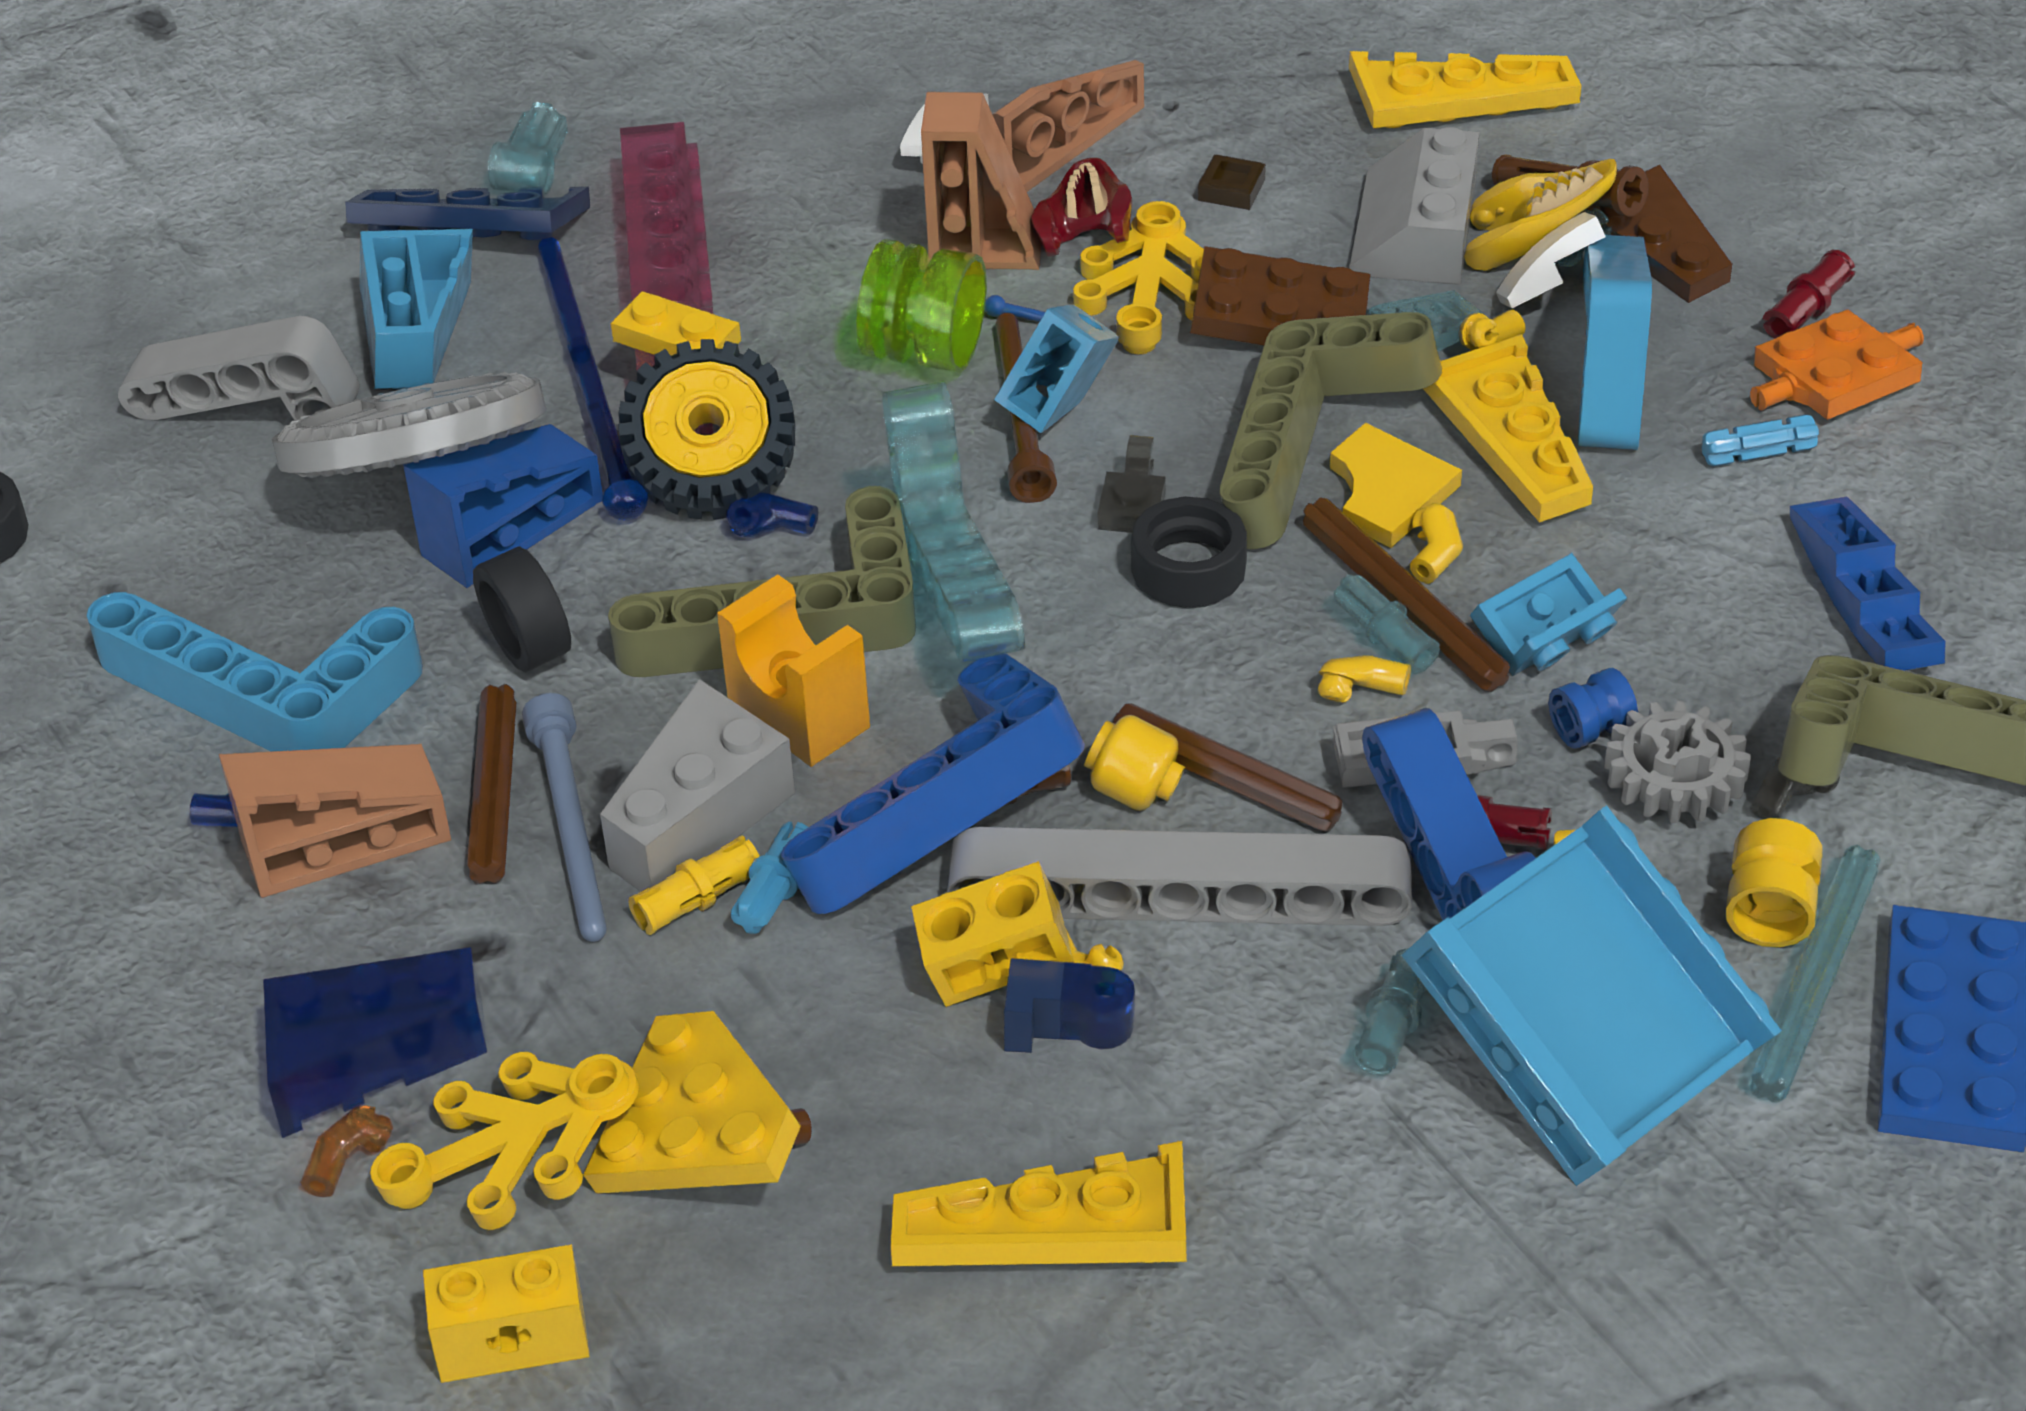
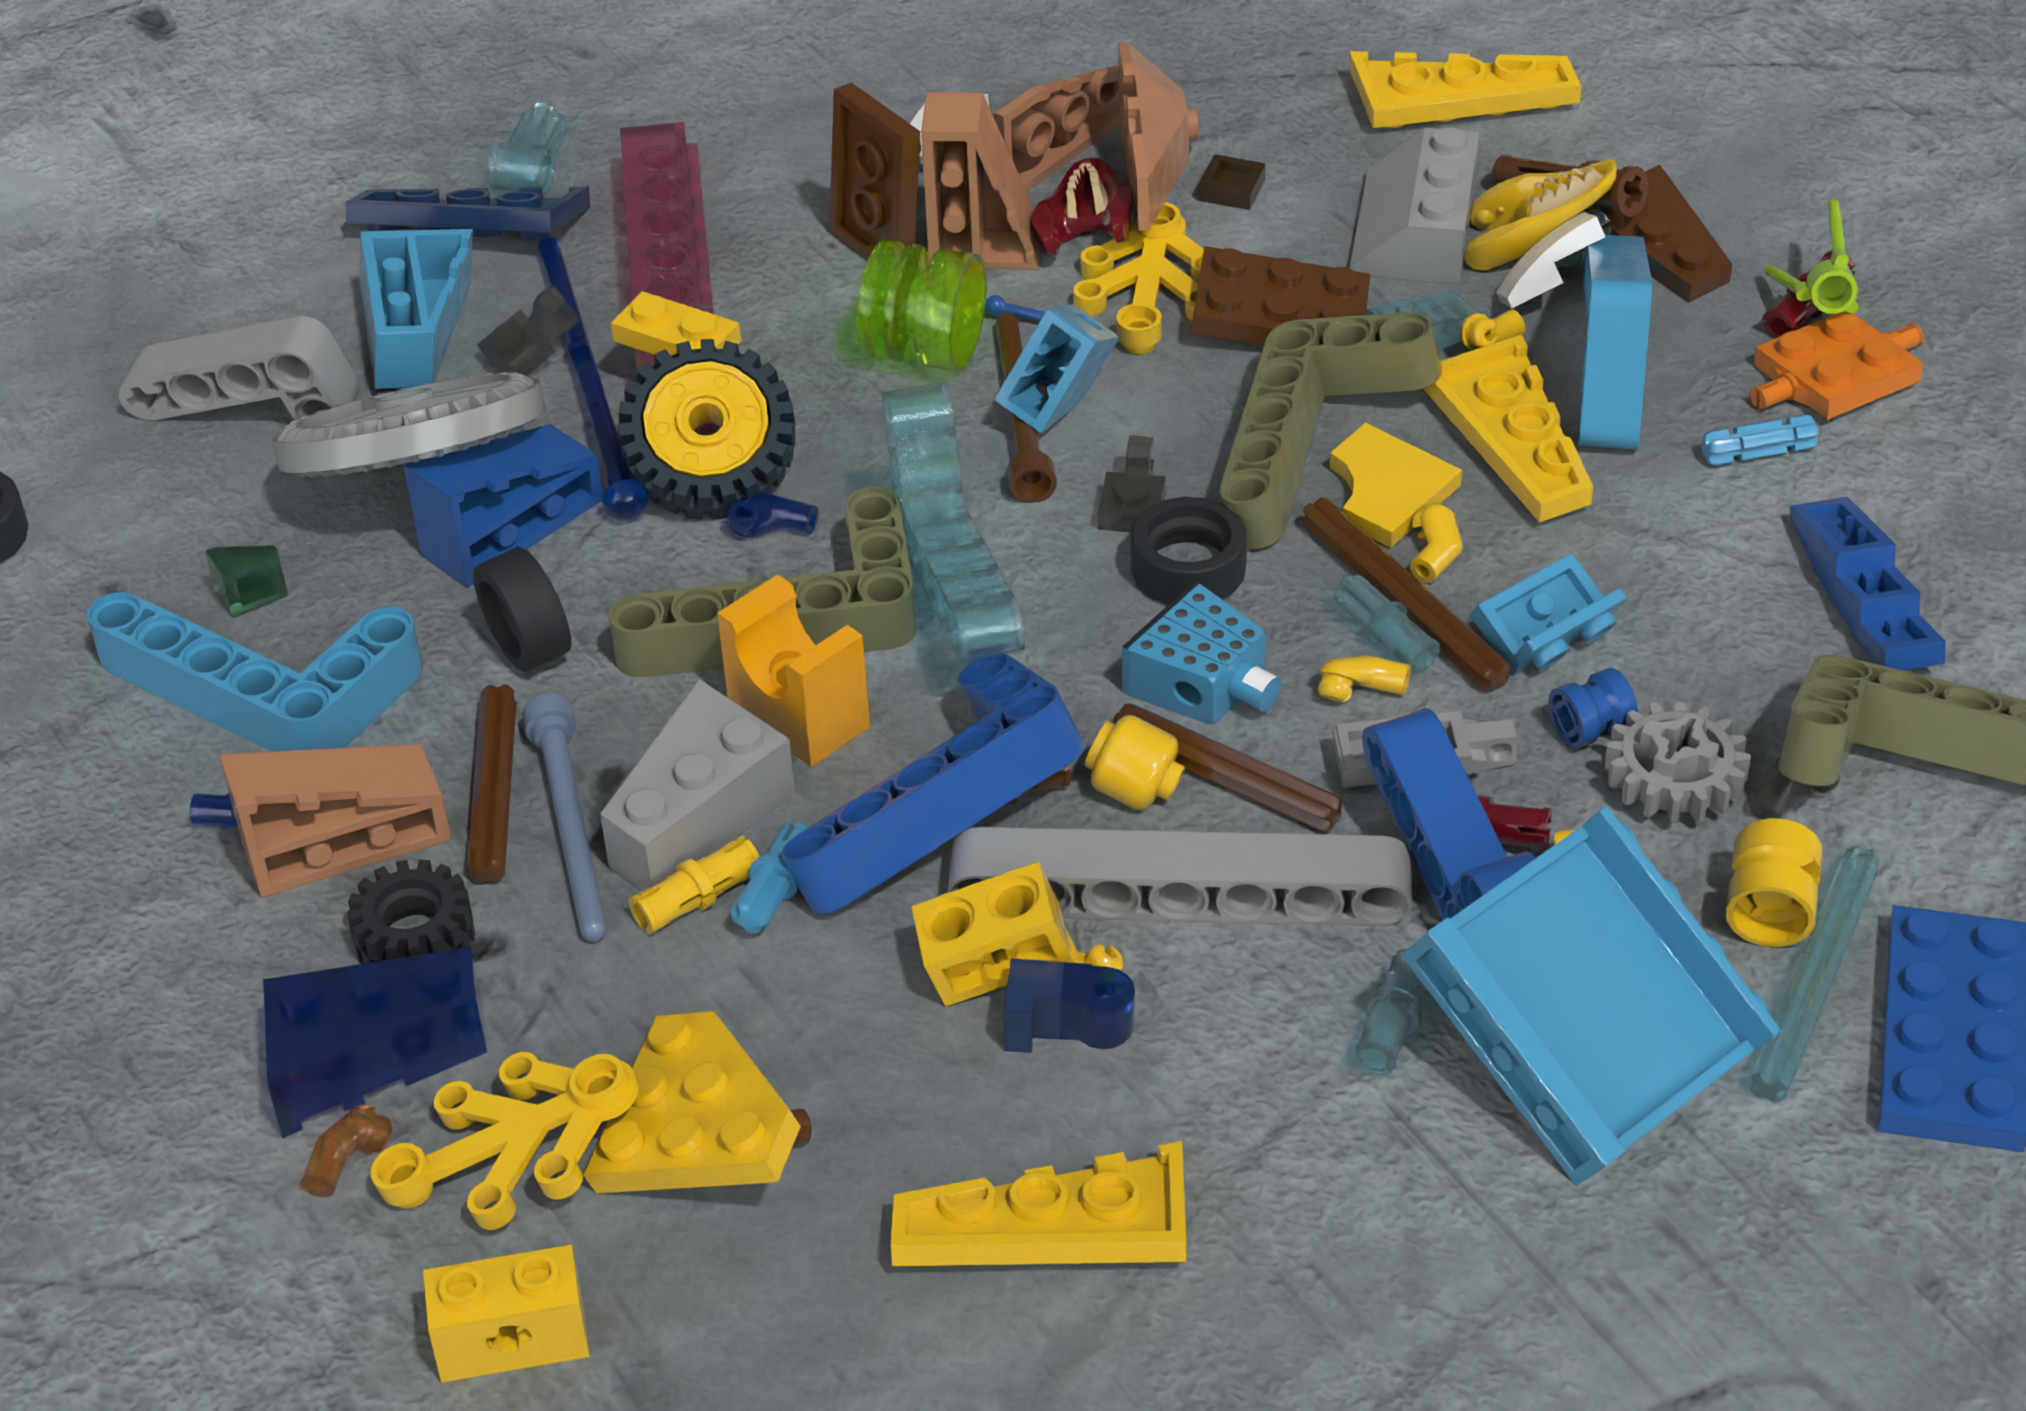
none -> clear green slope [205,545,288,618]
none -> black tyre [347,859,476,985]
none -> clear smoke plate [477,286,580,376]
none -> reddish brown plate [829,82,921,282]
none -> nougat wedge [1118,42,1198,231]
none -> dark azure torso [1122,581,1282,724]
none -> lime plant [1764,199,1859,314]

